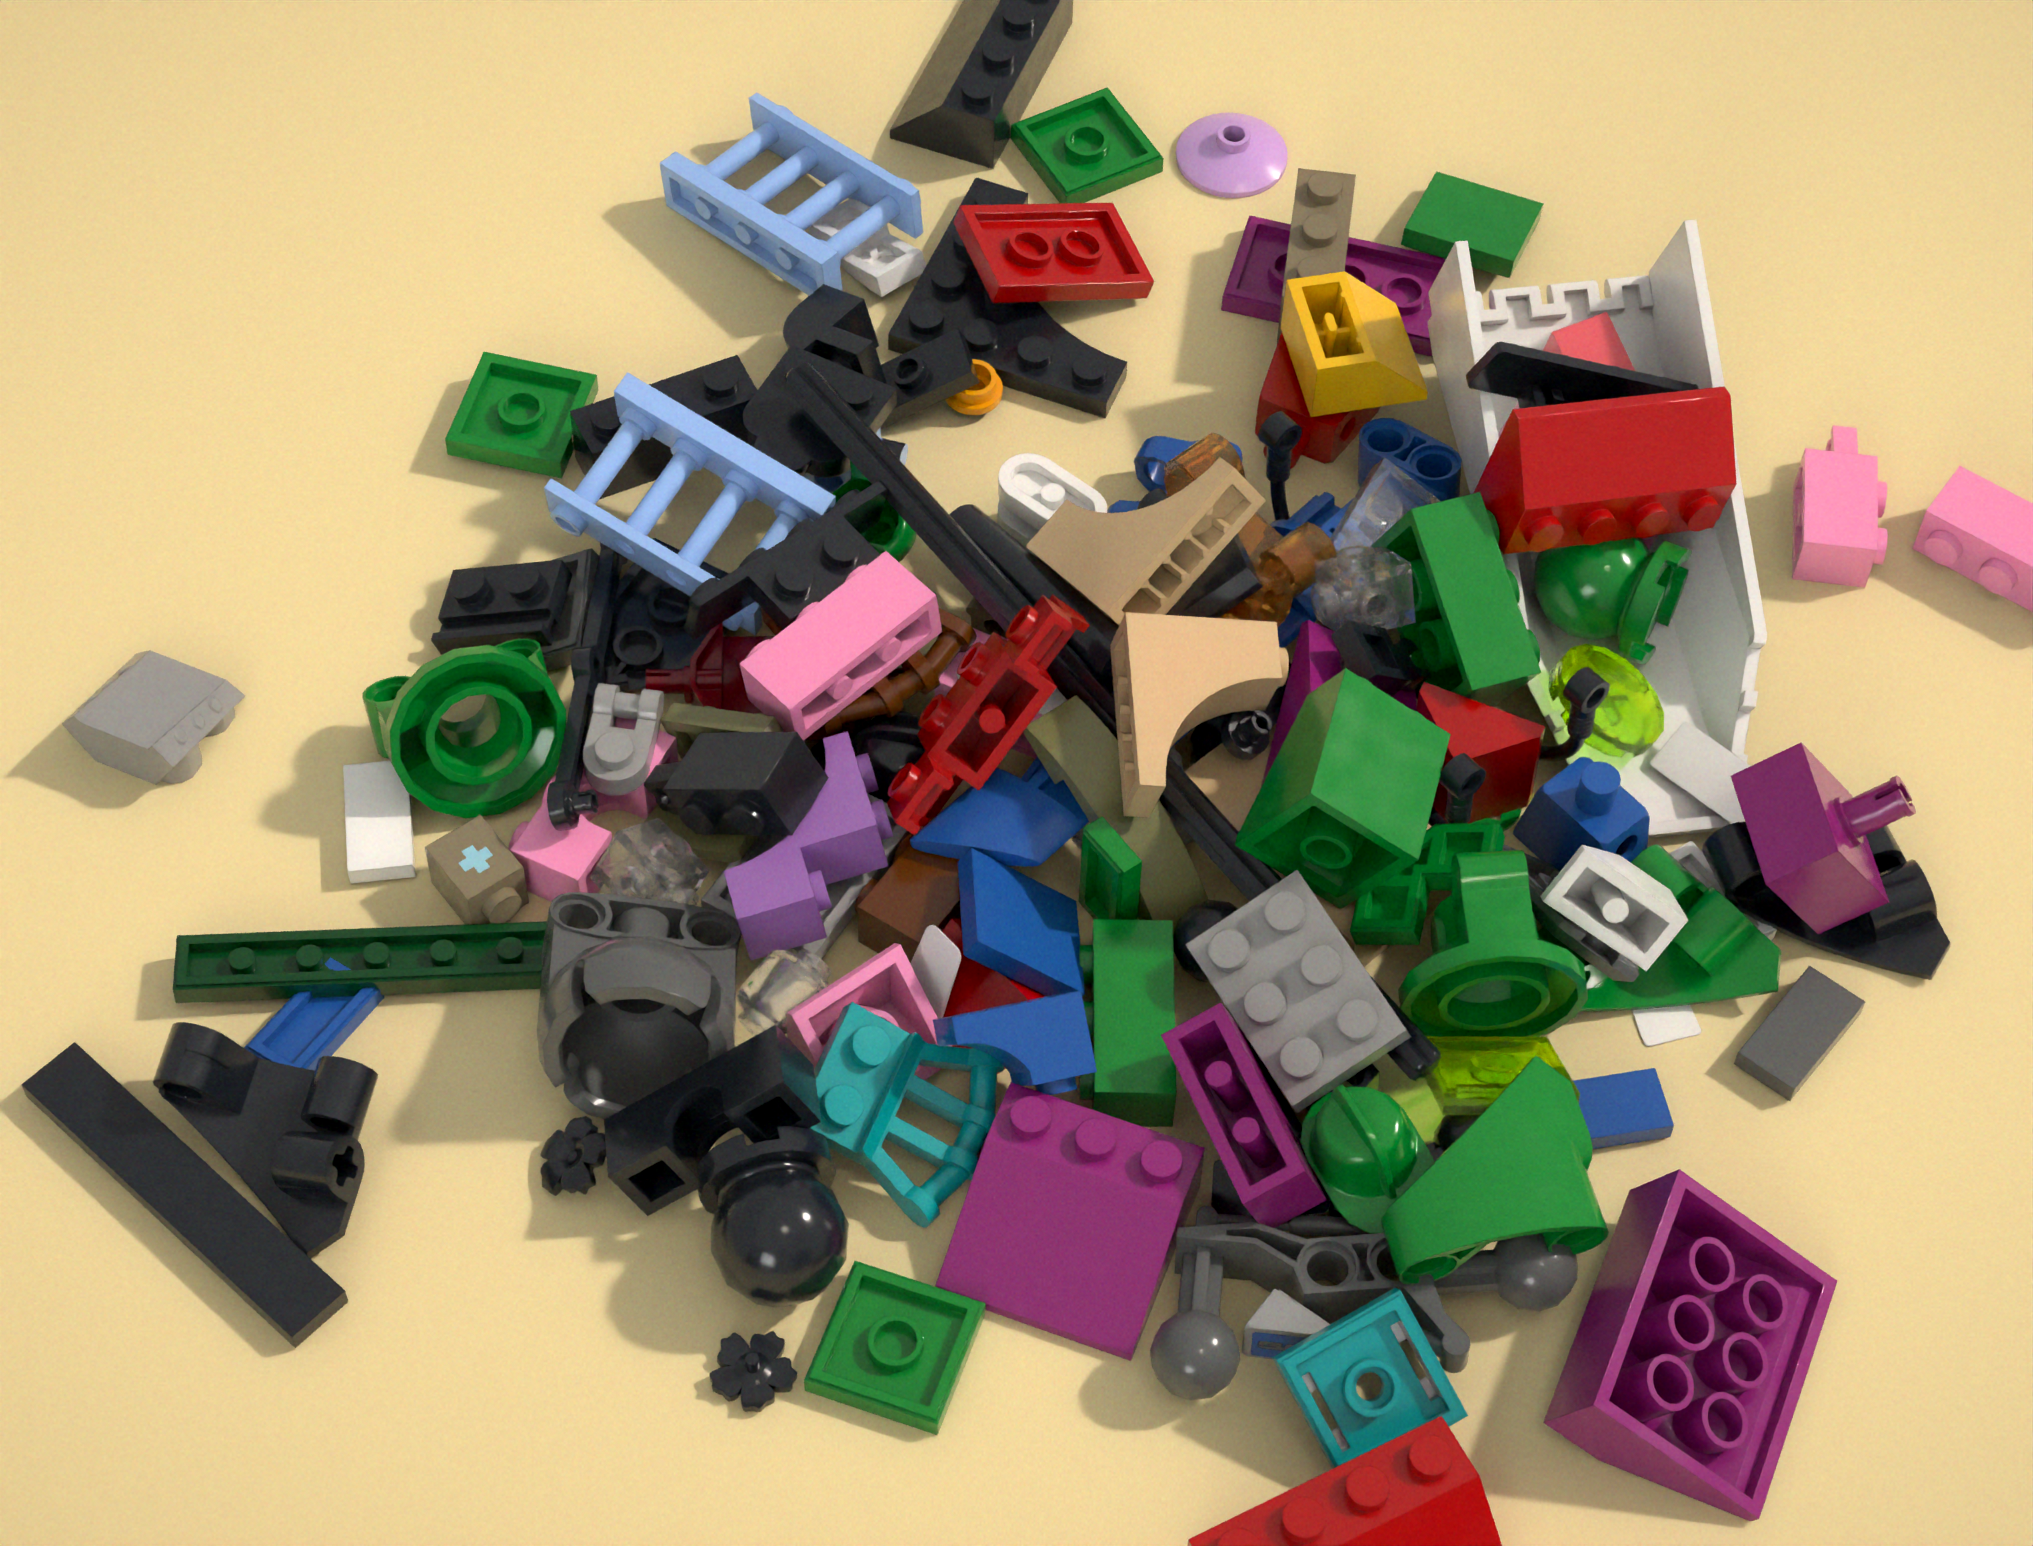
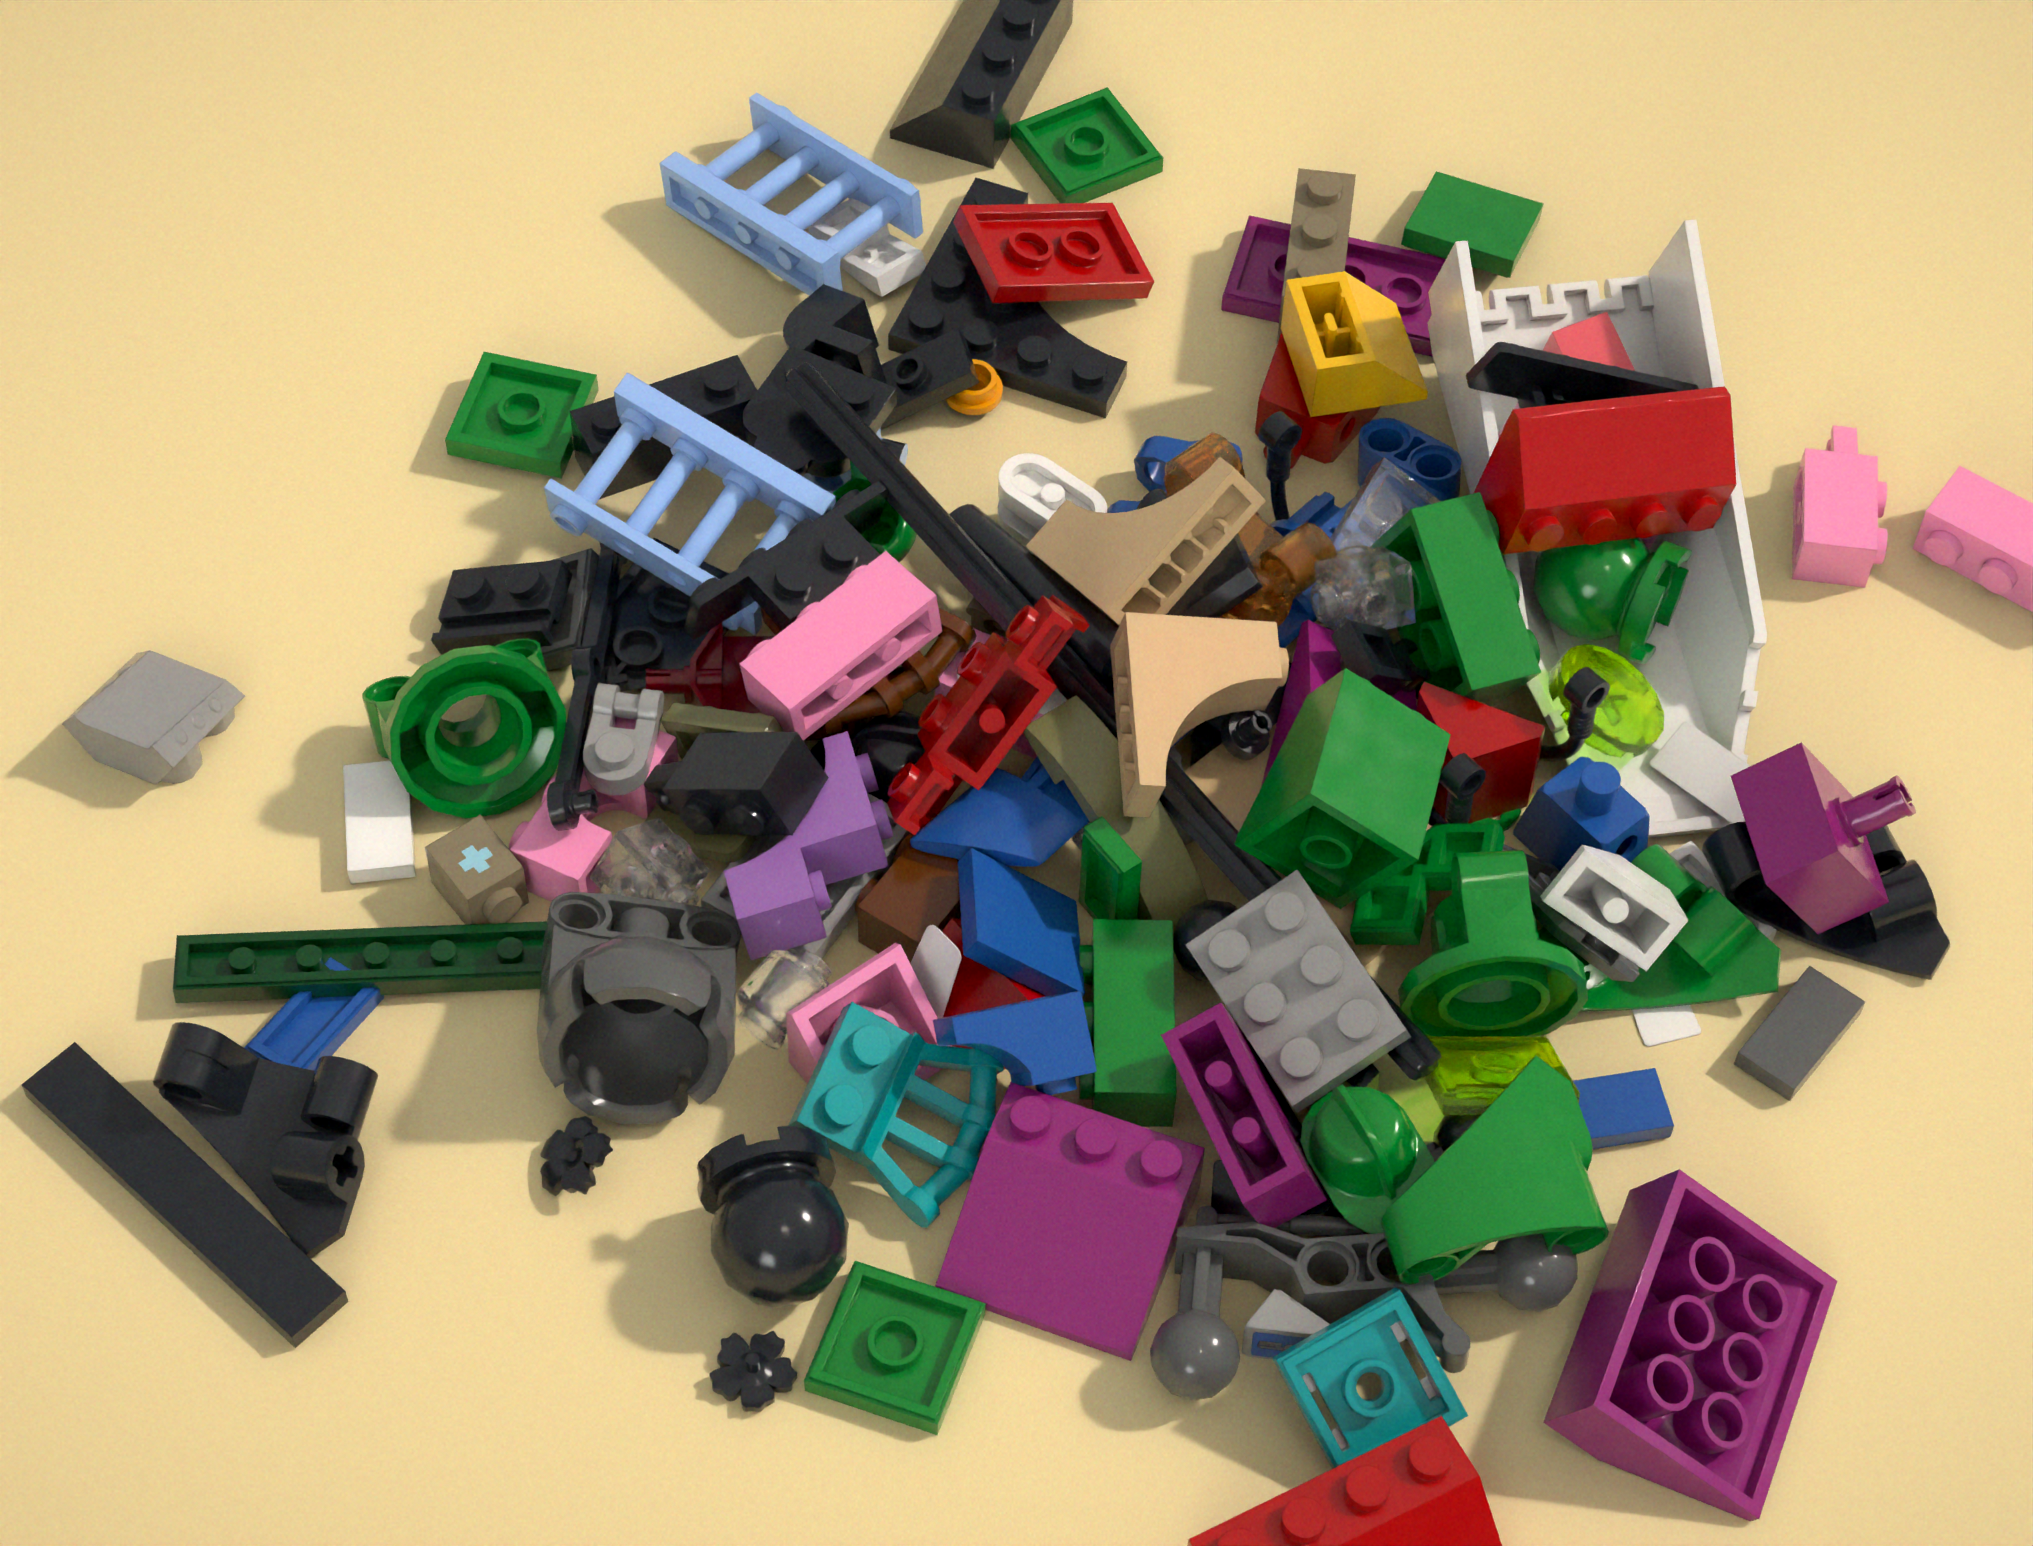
black arch [604,1024,821,1216] -> none
lavender dish [1176,113,1288,198] -> none

